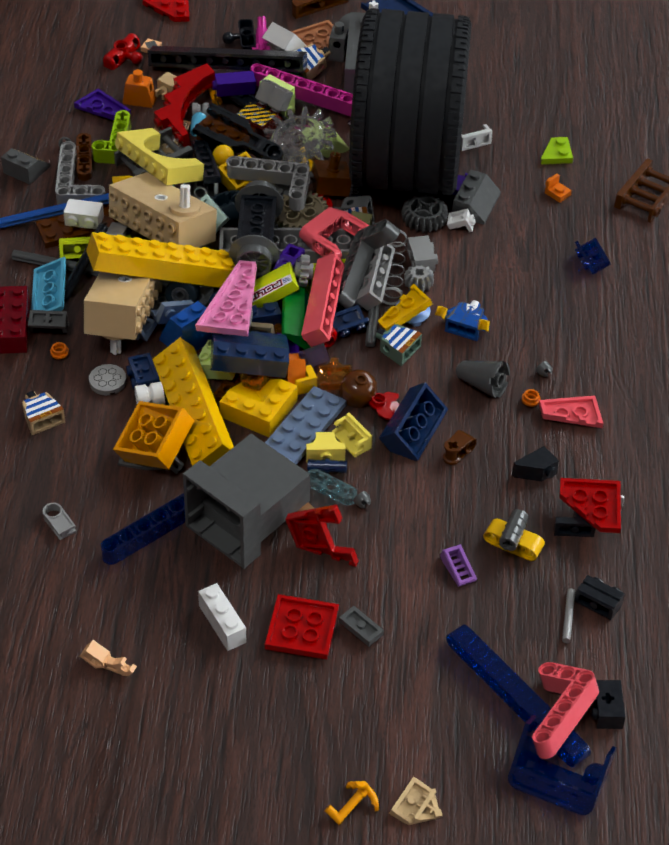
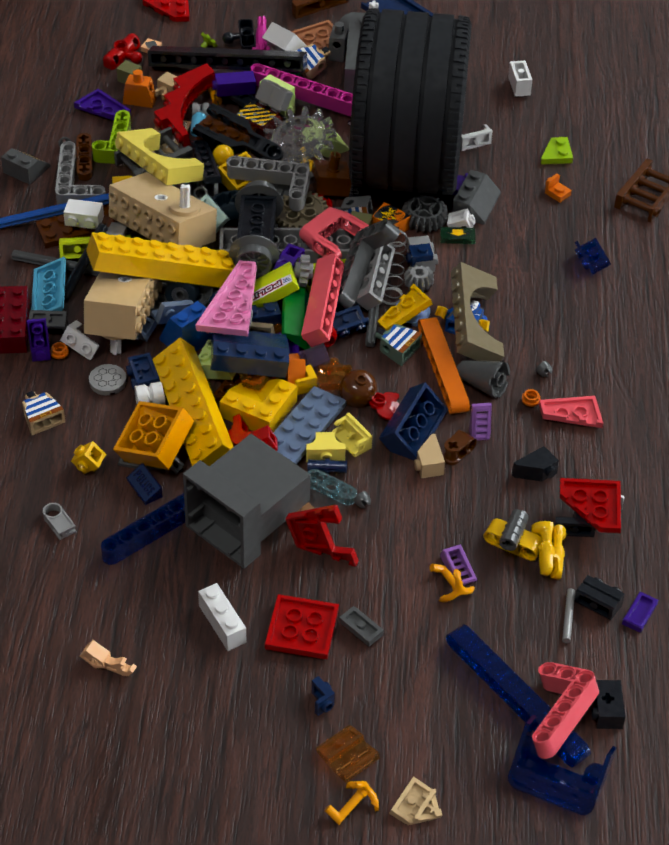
none -> dark purple slope [27,318,51,362]
none -> white bracket [60,320,99,360]
none -> yellow brick [71,441,106,474]
none -> olive brick [117,60,142,84]
none -> slope [126,463,163,505]
none -> lime plant [200,32,218,48]
none -> red arch [228,414,278,451]
none -> dark blue bracket [311,676,335,716]
none -> clear orange slope [316,725,380,782]
none -> torso [372,202,411,235]
none -> dark blue bracket [406,243,433,267]
none -> tan slope [414,434,445,478]
none -> orange beam [418,317,470,414]
none -> light orange piece [430,564,475,602]
none -> clear green tile [440,227,476,244]
none -> dark tan arch [450,262,504,361]
none -> medium lavender slope [469,403,492,440]
none -> white brick [508,60,532,97]
none -> yellow piece [531,521,566,580]
none -> dark purple tile [622,592,659,633]

